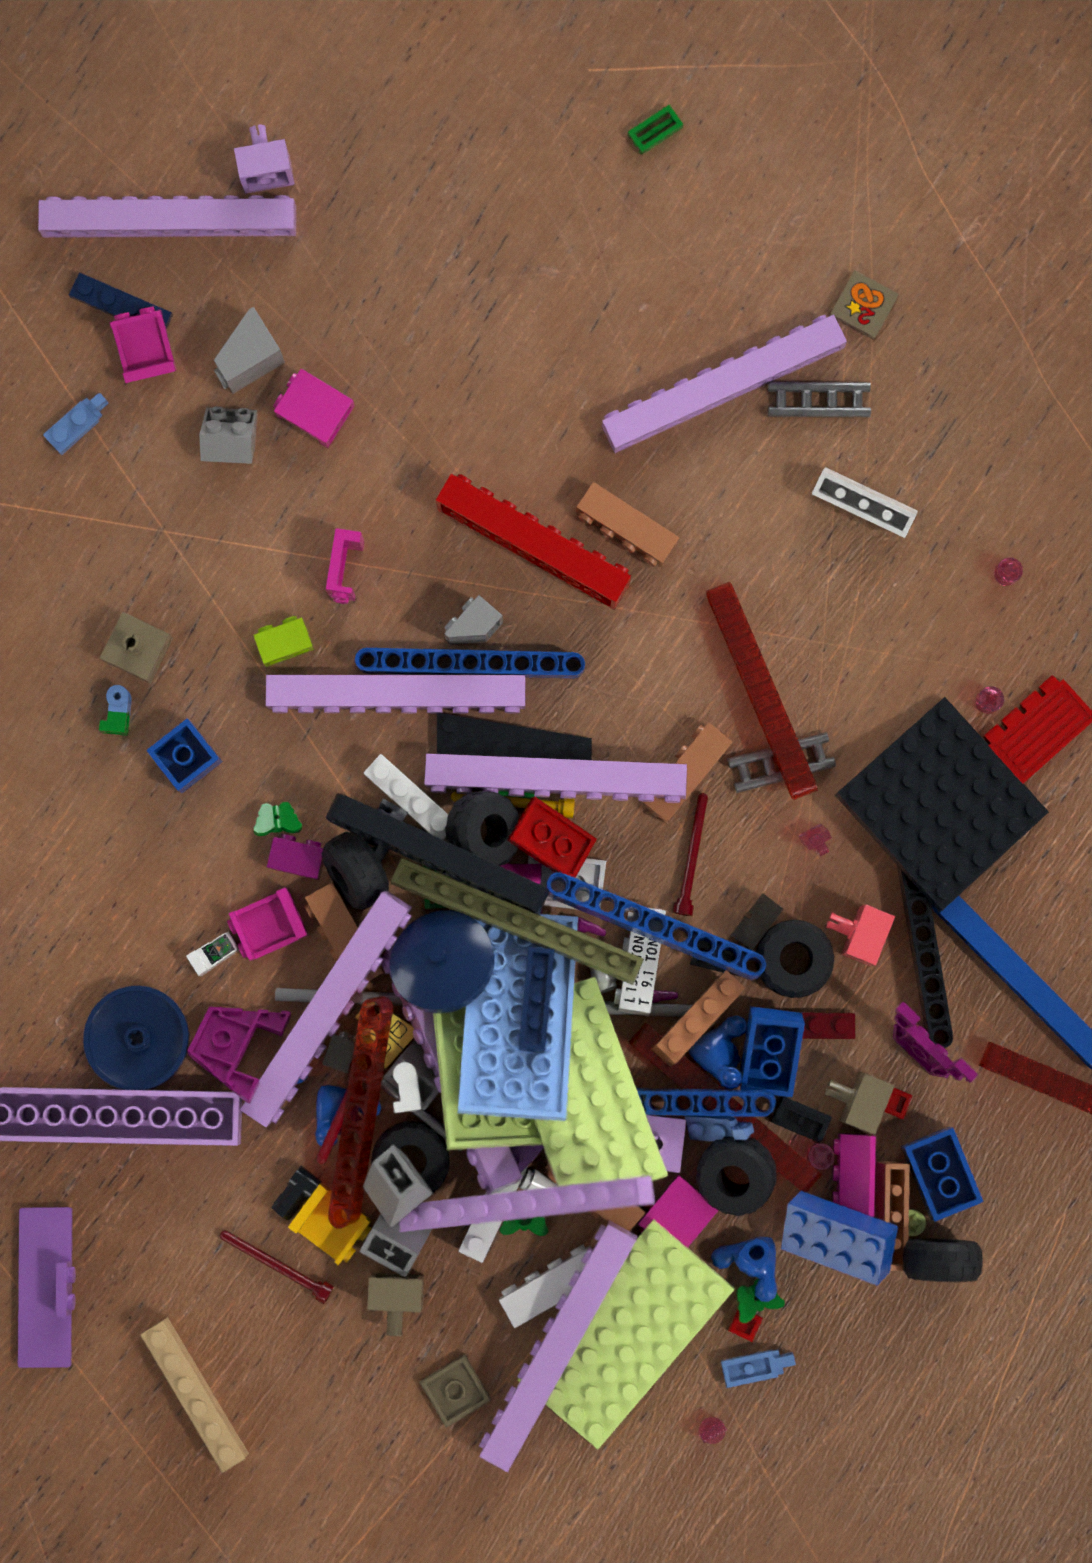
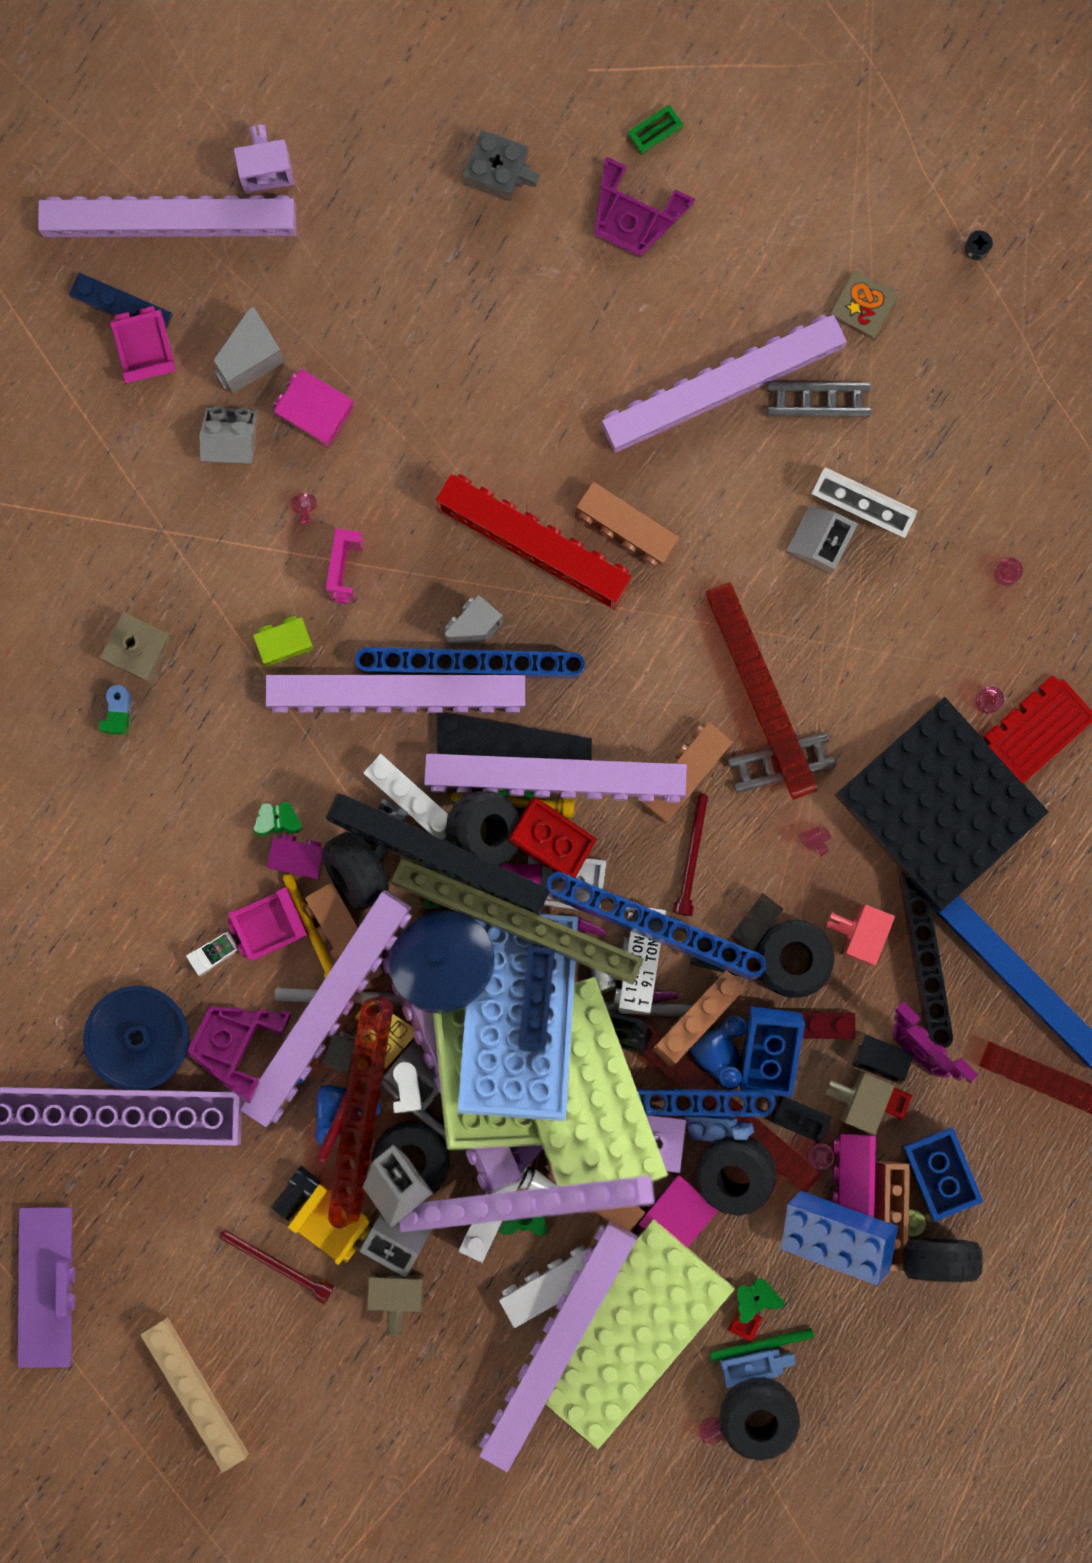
medium blue hinge [43,393,109,455] -> none
blue brick [146,718,223,793] -> none
dark tan tile [419,1354,492,1428] -> none
blue head [710,1236,778,1302] -> none
none -> yellow piece [283,873,334,979]
none -> clear pink plate [291,493,317,524]
none -> dark grey hinge [463,129,540,201]
none -> magenta wing [594,156,695,258]
none -> black hinge [608,1011,653,1055]
none -> green bar [710,1328,814,1362]
none -> black tyre [720,1377,800,1461]
none -> light grey slope [786,506,858,574]
none -> black hinge [851,1034,914,1084]
none -> black wheel [964,230,993,261]

